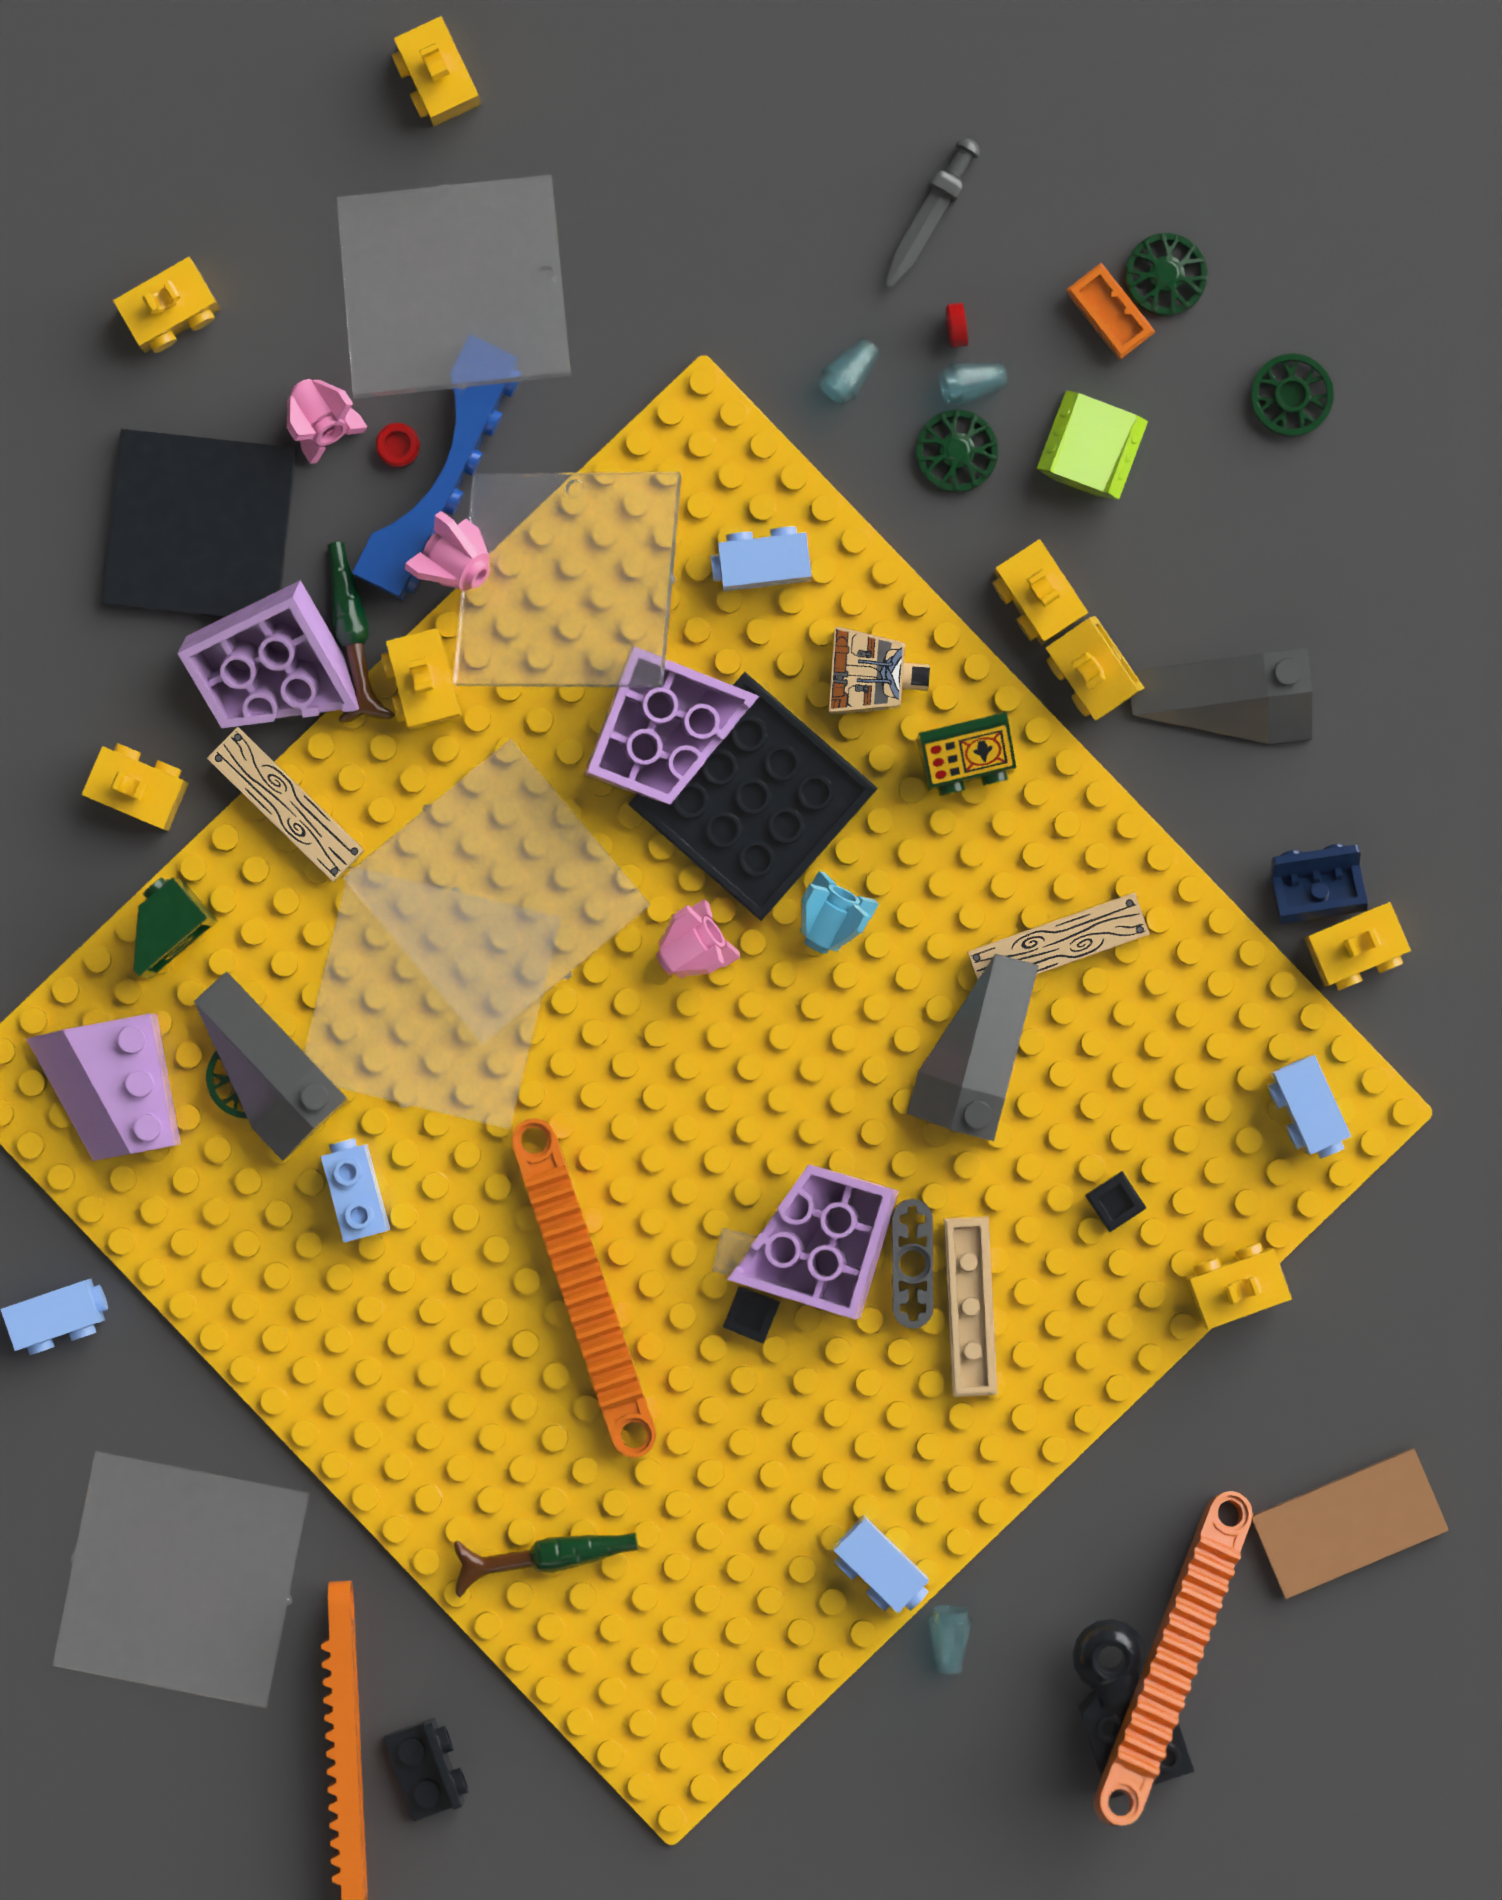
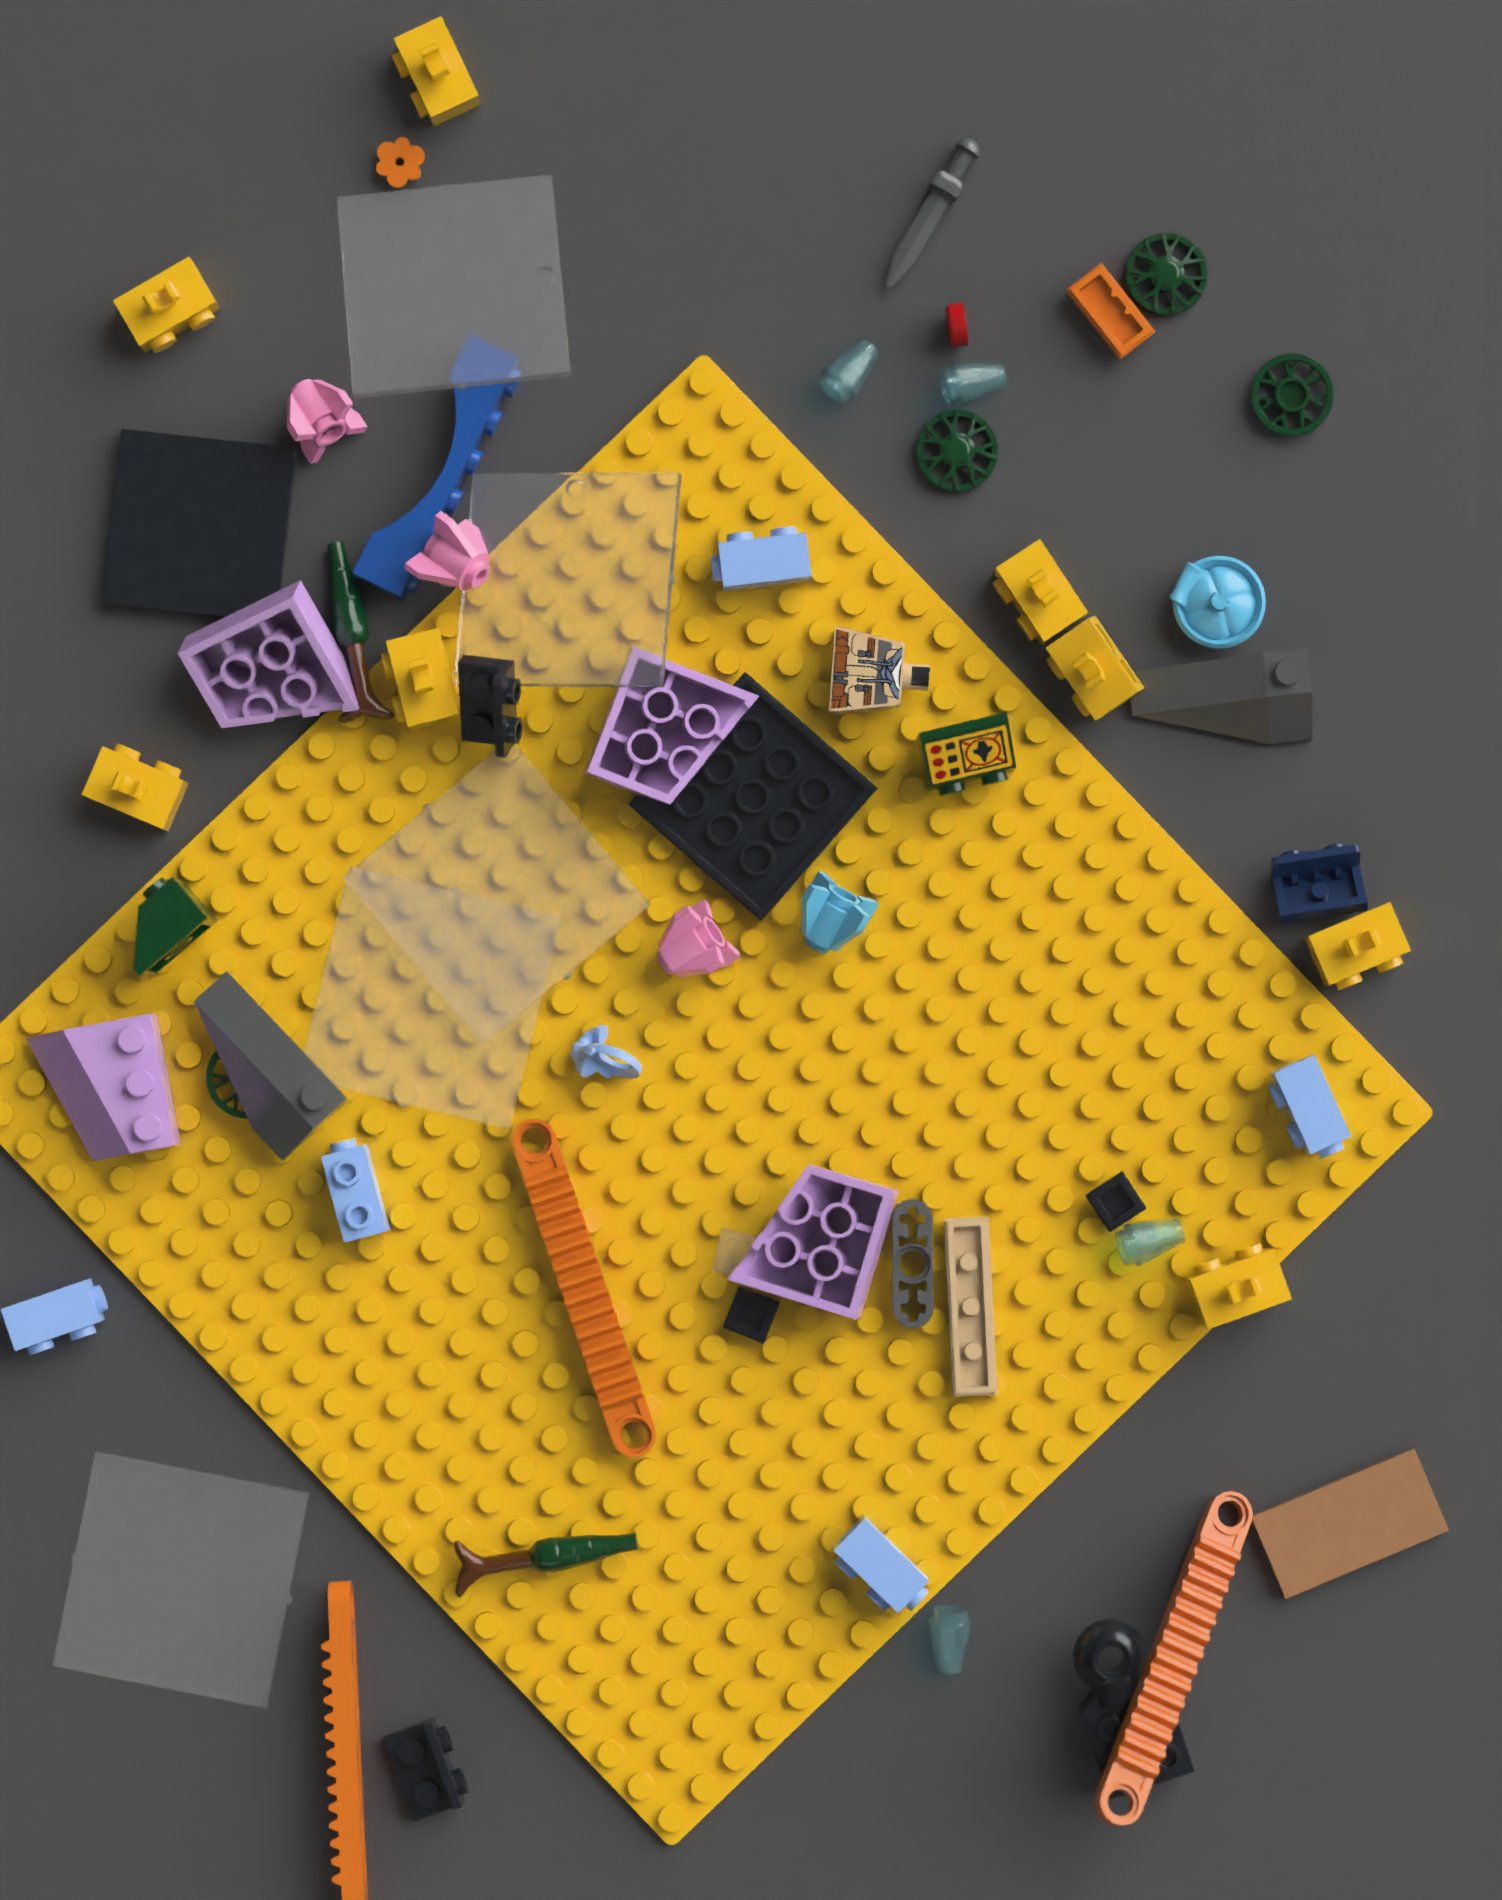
tan tile [207,727,365,882] -> none
red tile [376,423,421,468] -> none
dark grey wedge [907,954,1039,1141] -> none
tan tile [967,893,1149,981] -> none
slope [1036,390,1148,500] -> none
none -> orange plant [376,137,425,188]
none -> black bracket [458,655,523,758]
none -> light blue piece [571,1025,642,1079]
none -> clear light blue cone [1115,1218,1185,1266]
none -> medium azure piece [1169,556,1266,649]

